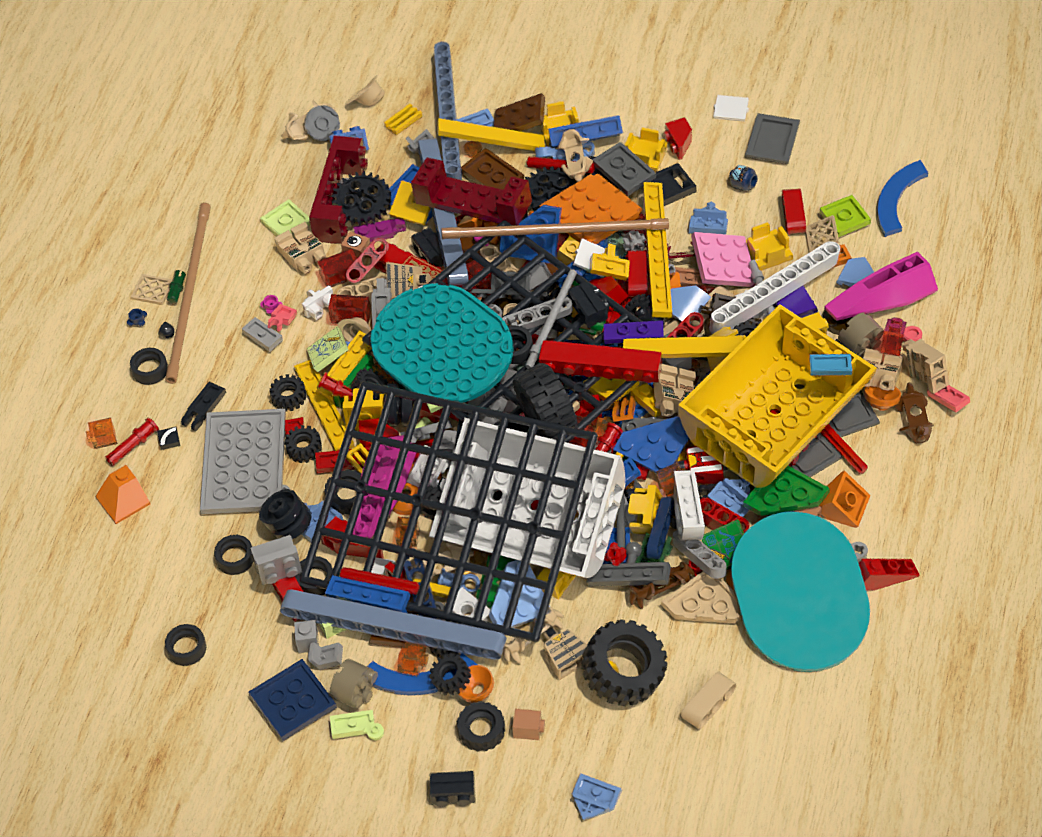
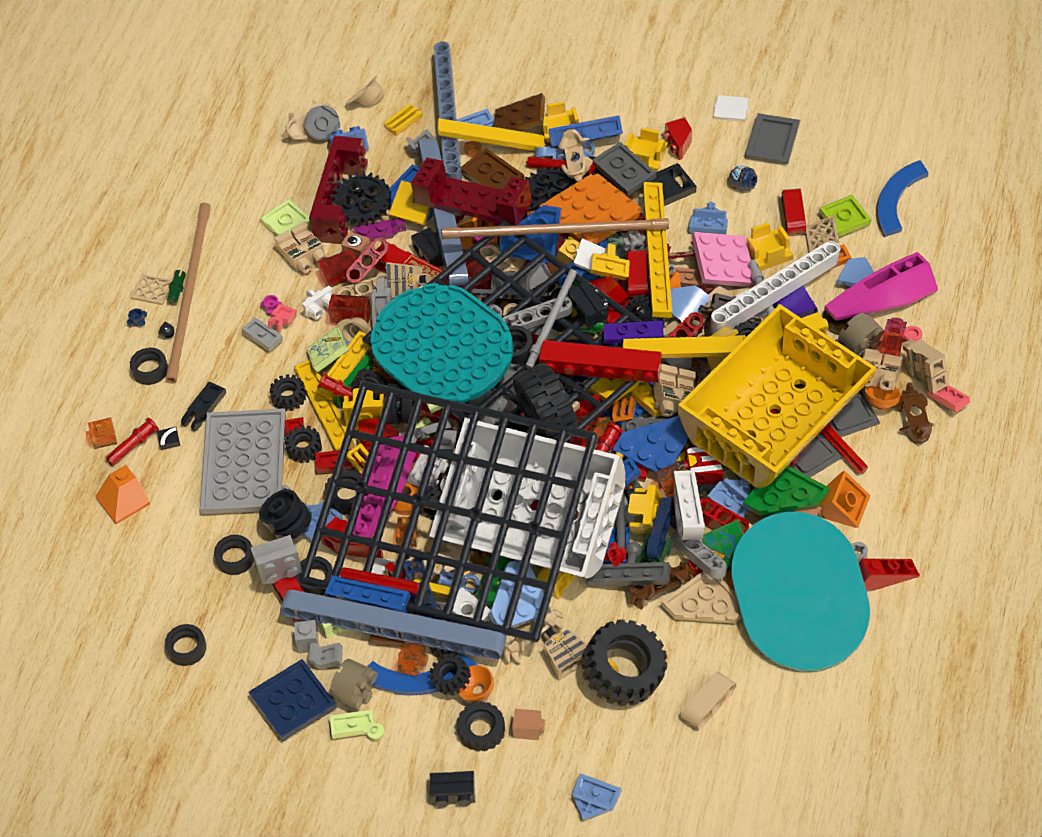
dark azure tile [809,354,852,375] -> none

